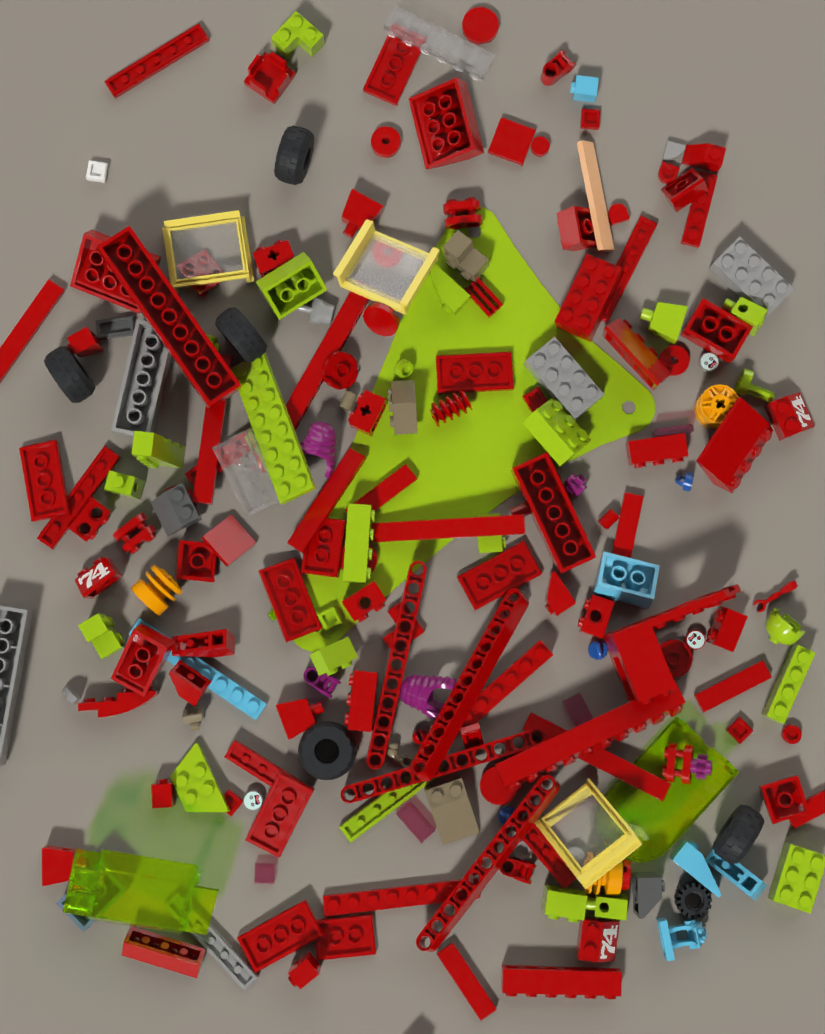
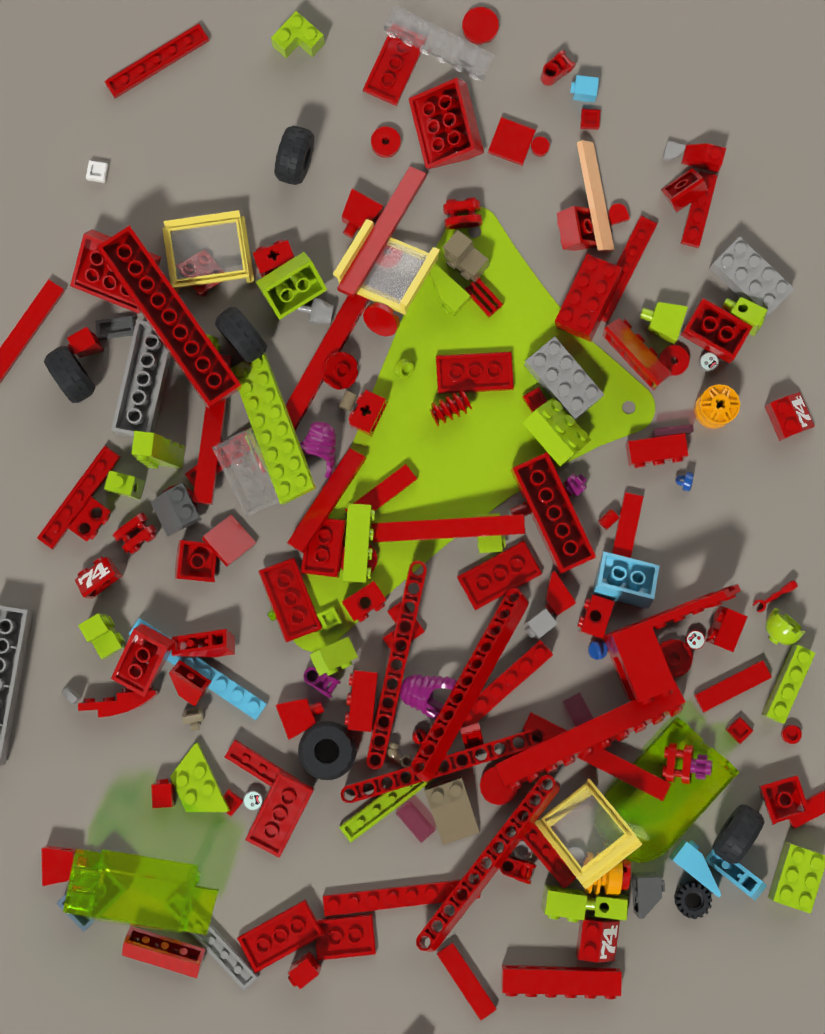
red tile [19,439,70,522] -> none
light orange wheel [131,564,183,616] -> none
red panel [243,51,296,105] -> none
clear pink tile [254,863,275,884] -> none
dark tan brick [388,380,417,435] -> none
blue tile [498,806,515,825] -> none
medium azure tile [656,917,707,961] -> none
red tile [658,161,680,184] -> none
red slope [696,397,773,493] -> none
lime piece [734,368,775,403] -> none
none -> tile [337,167,427,298]
none -> light grey brick [524,608,558,639]

